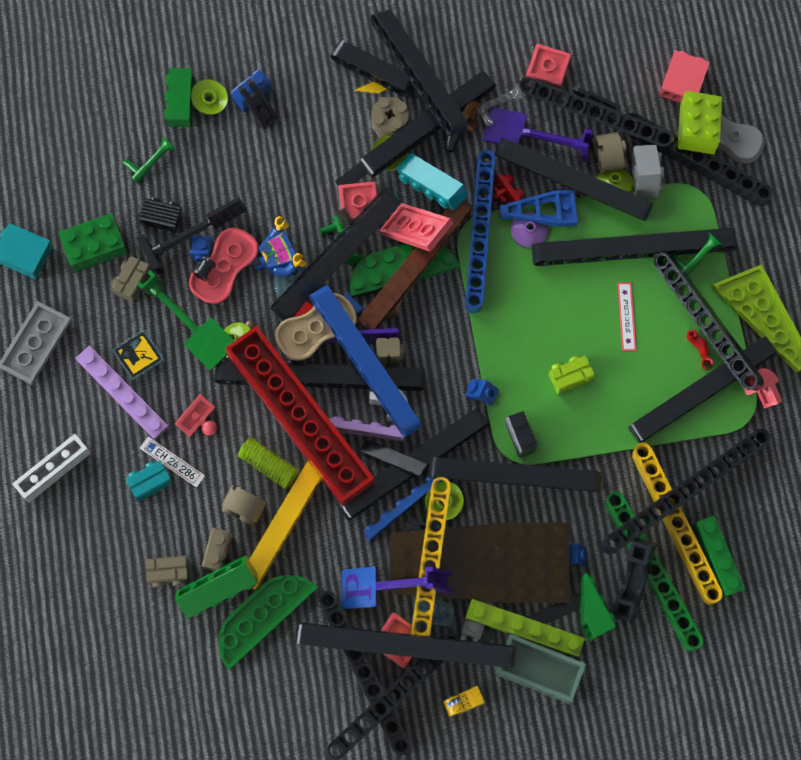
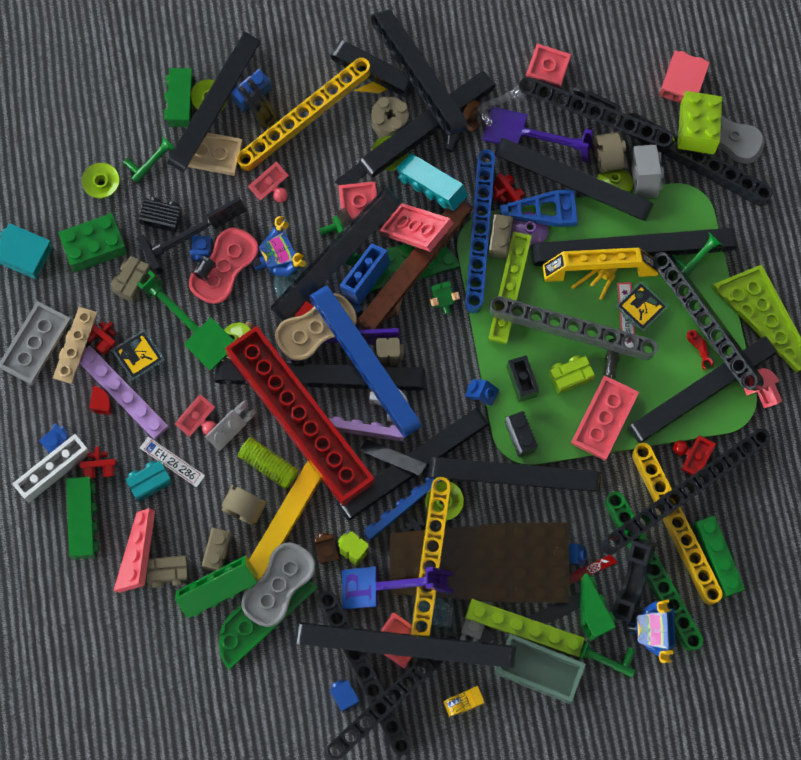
none -> blue bracket [39,423,69,453]
none -> tan bracket [53,307,98,384]
none -> green brick [66,477,99,560]
none -> red hips [79,446,118,479]
none -> lime dish [82,163,120,199]
none -> red hips [87,321,118,355]
none -> red brick [89,386,112,415]
none -> coral wing [114,508,155,593]
none -> black beam [167,32,261,173]
none -> tan plate [188,133,243,176]
none -> light grey hinge [205,400,256,451]
none -> yellow beam [237,58,371,171]
none -> light grey plate [241,542,316,627]
none -> coral plate [248,161,289,203]
none -> reddish brown bracket [314,532,339,565]
none -> blue brick [330,679,359,713]
none -> lime brick [338,531,369,566]
none -> blue brick [340,243,391,306]
none -> green piece [429,281,460,315]
none -> dark tan brick [488,214,513,260]
none -> lime plate [488,231,532,345]
none -> dark grey beam [489,296,658,360]
none -> black brick [506,355,539,402]
none -> yellow slope [542,248,658,282]
none -> red sticker [569,555,618,585]
none -> coral plate [570,375,639,461]
none -> yellow plant [571,268,618,300]
none -> green piece [579,641,636,678]
none -> clear smoke pin [603,339,620,379]
none -> piece [615,281,669,332]
none -> torso [628,600,676,663]
none -> red plate [673,435,716,476]

